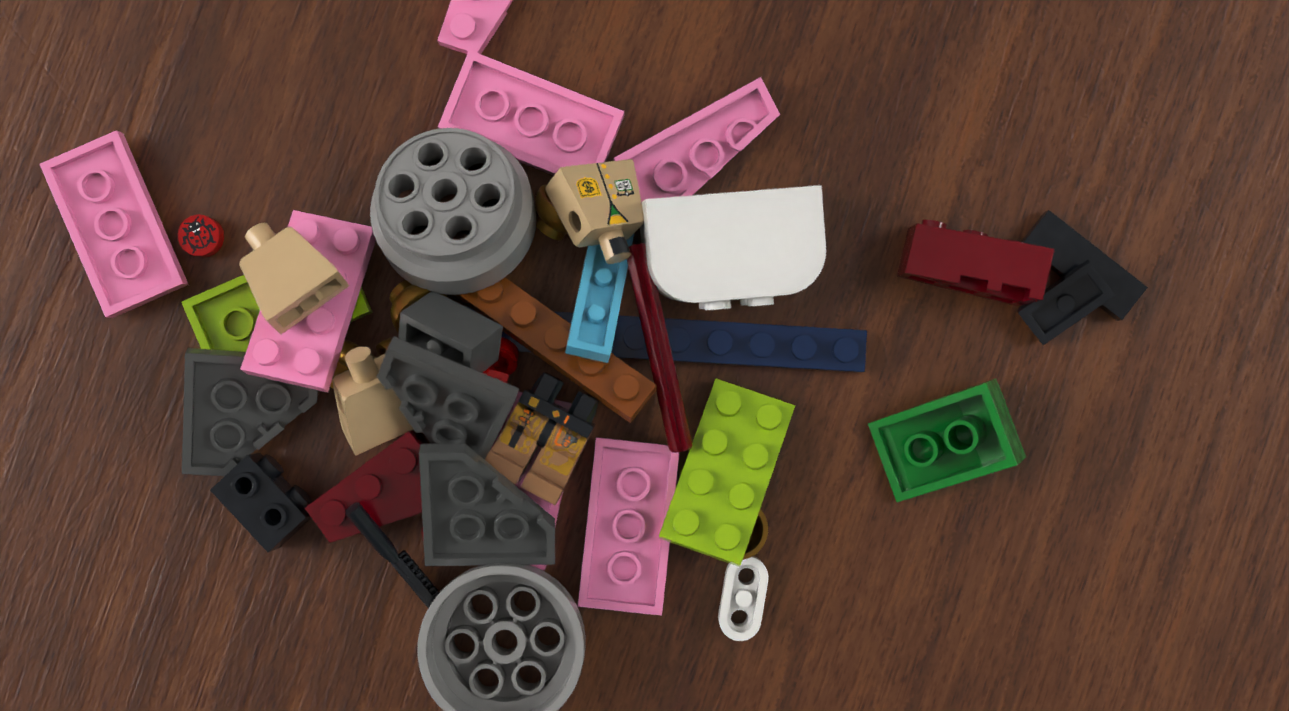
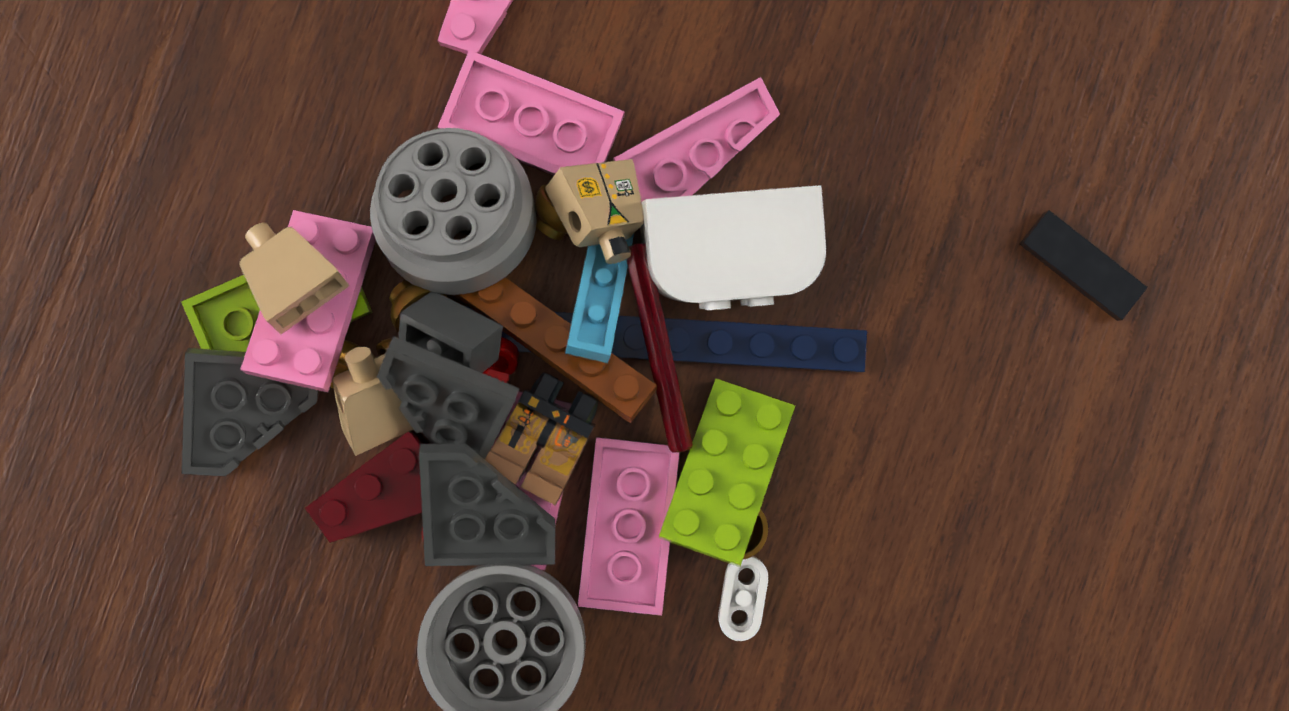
bright pink plate [39,130,189,318] -> none
tile [178,214,224,258] -> none
black brick [210,453,312,553] -> none
black piece [345,502,440,608] -> none
green slope [868,378,1026,502] -> none
dark red wedge [897,219,1055,306] -> none
black plate [1017,259,1116,345] -> none

